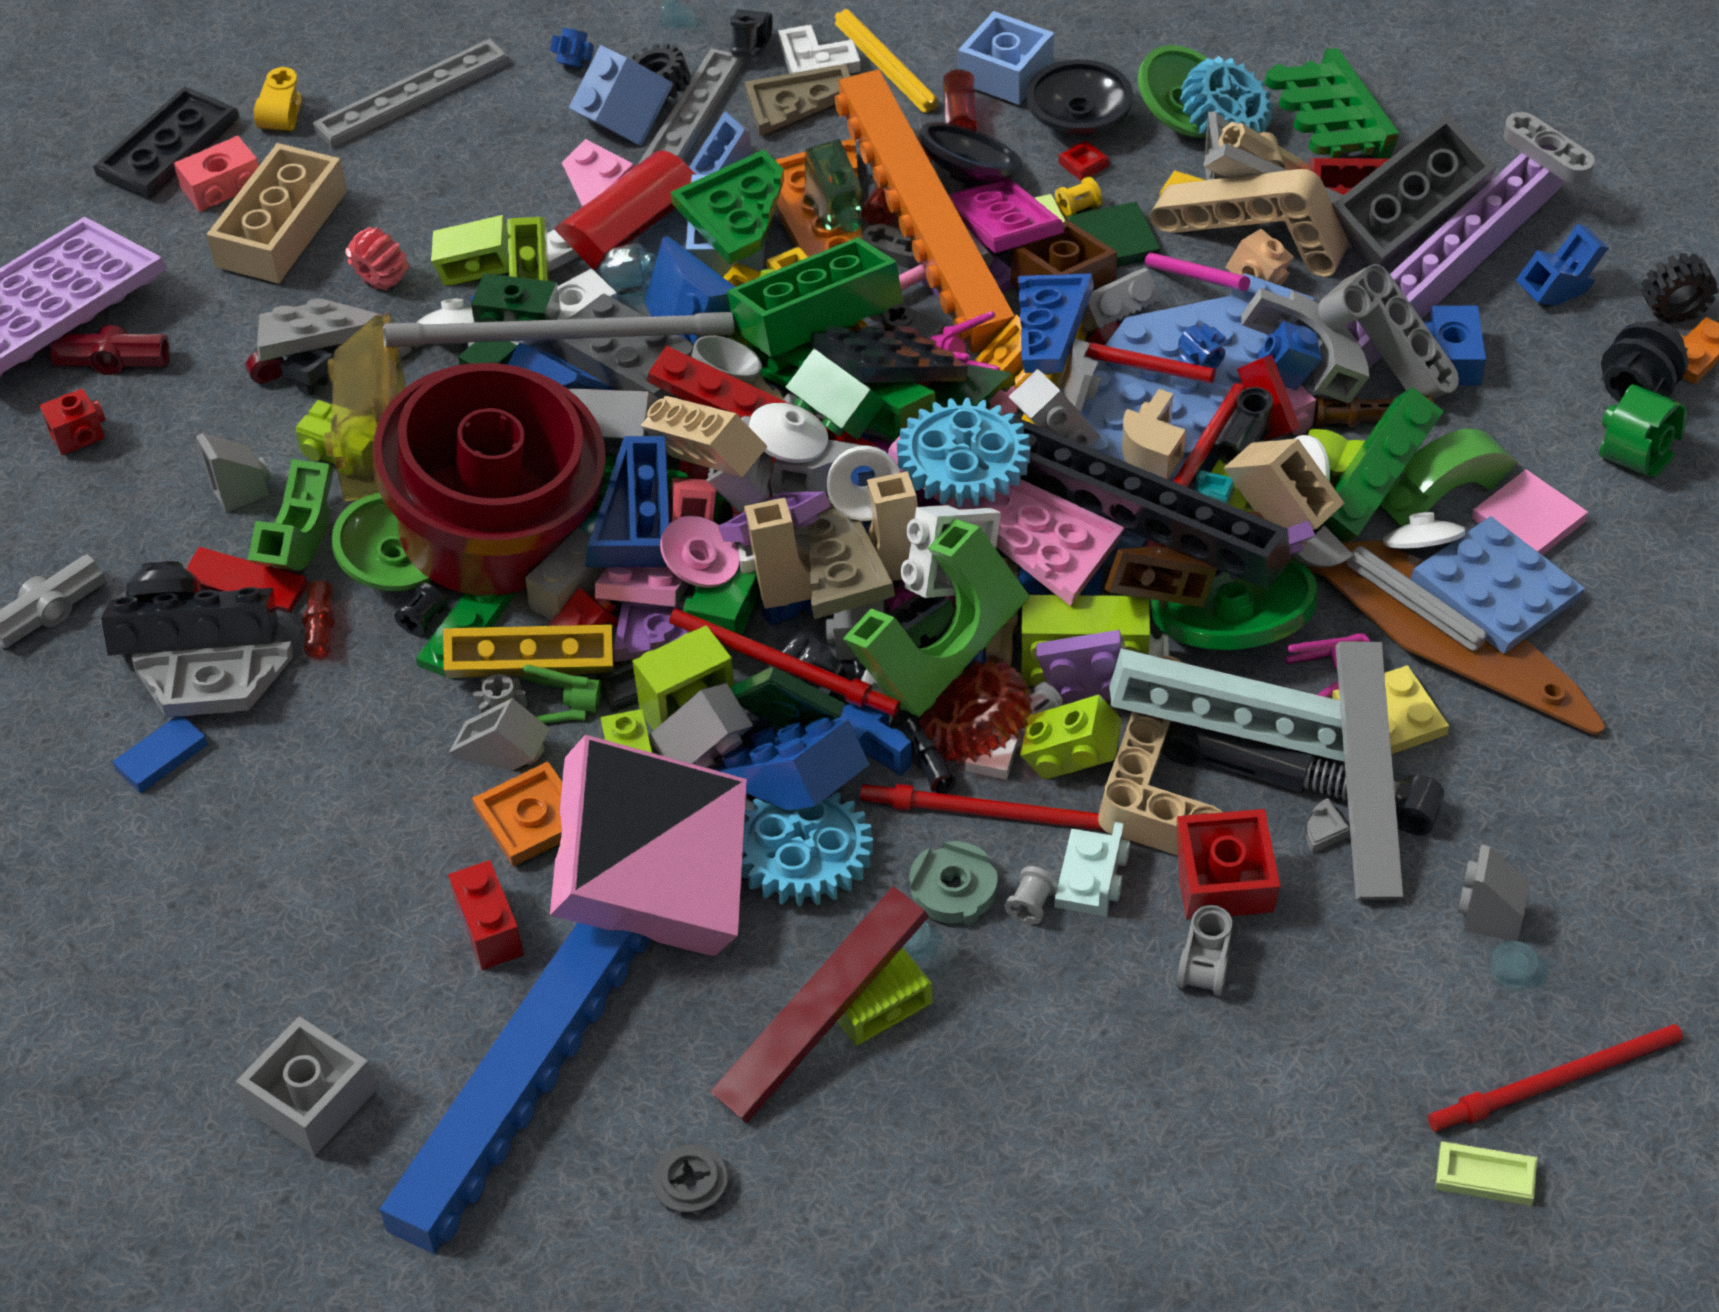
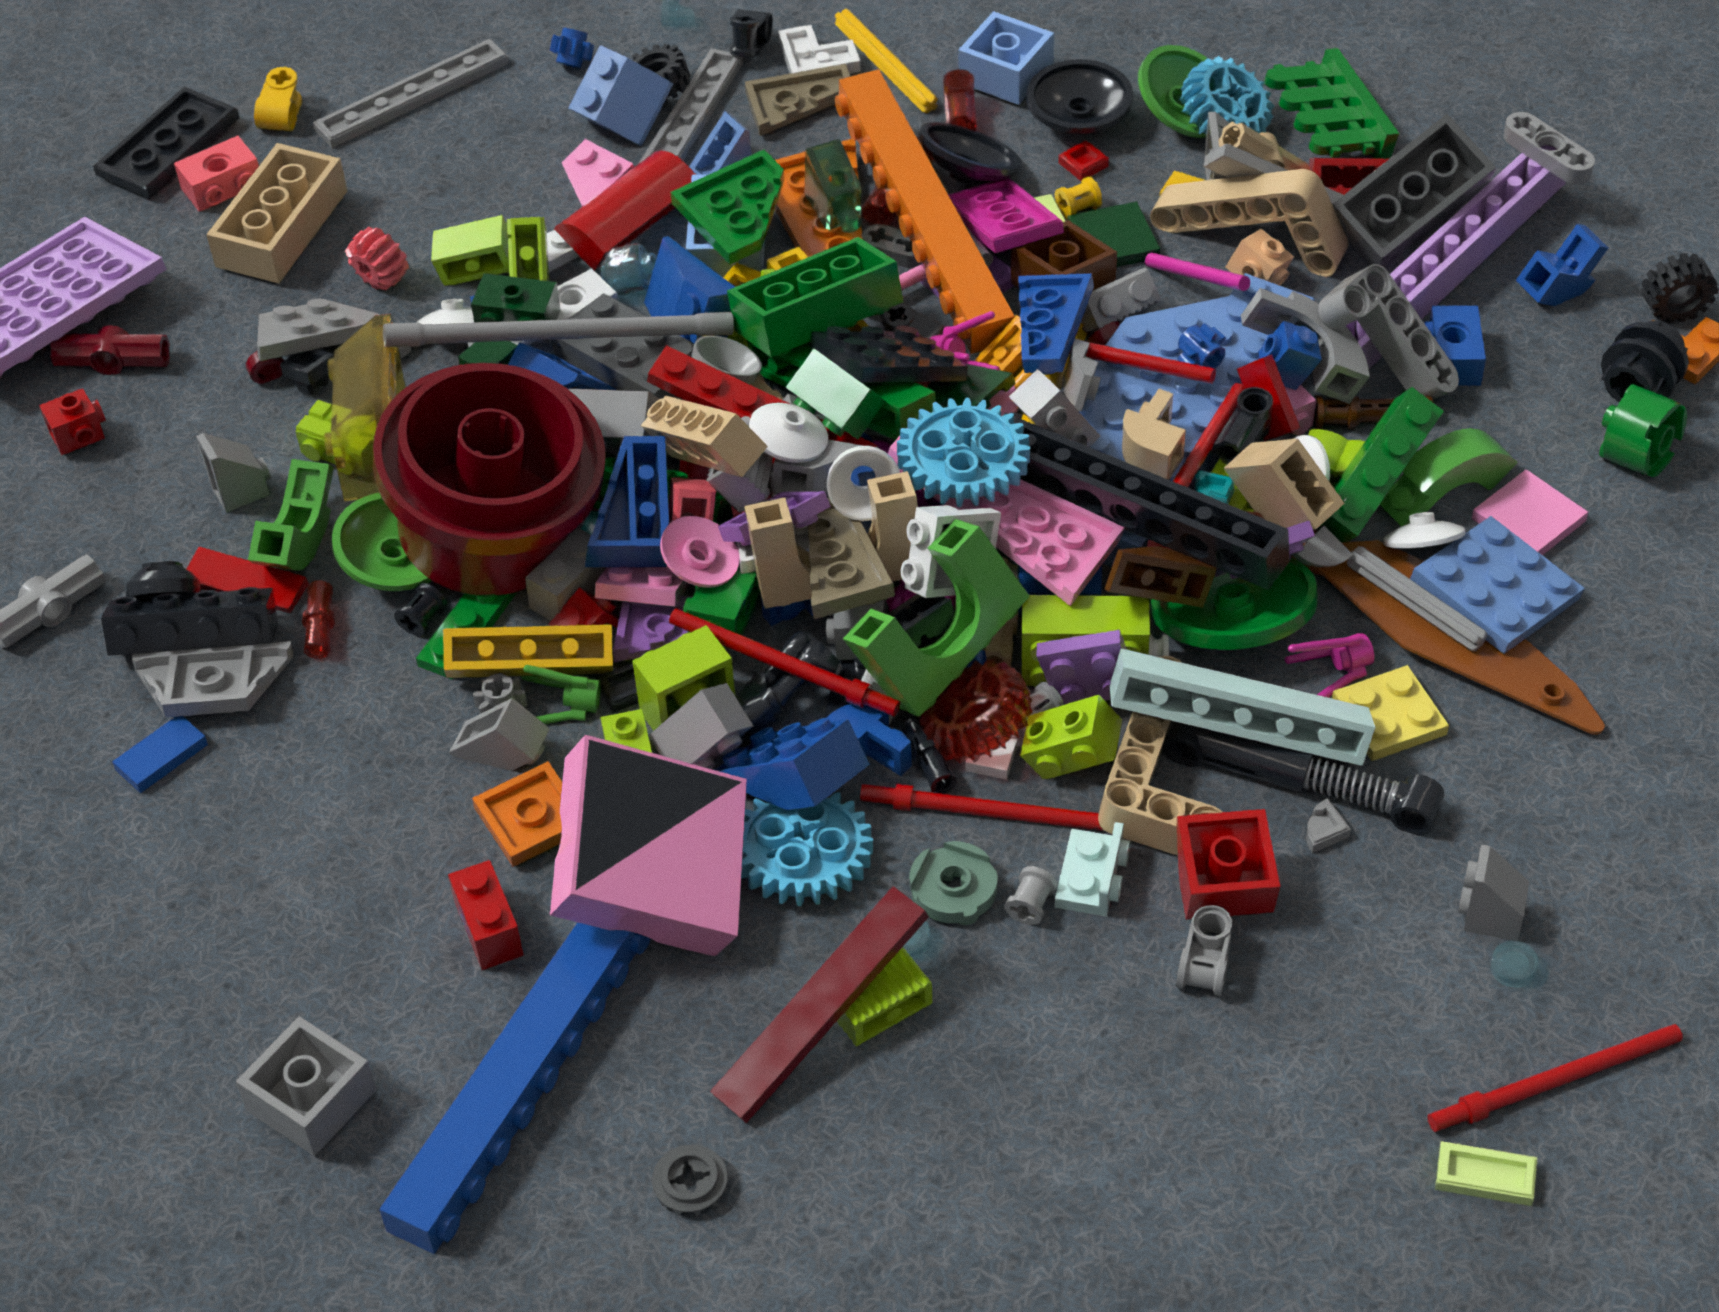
dark green tile [731,666,845,728] -> none
light grey tile [1336,642,1403,900] -> none

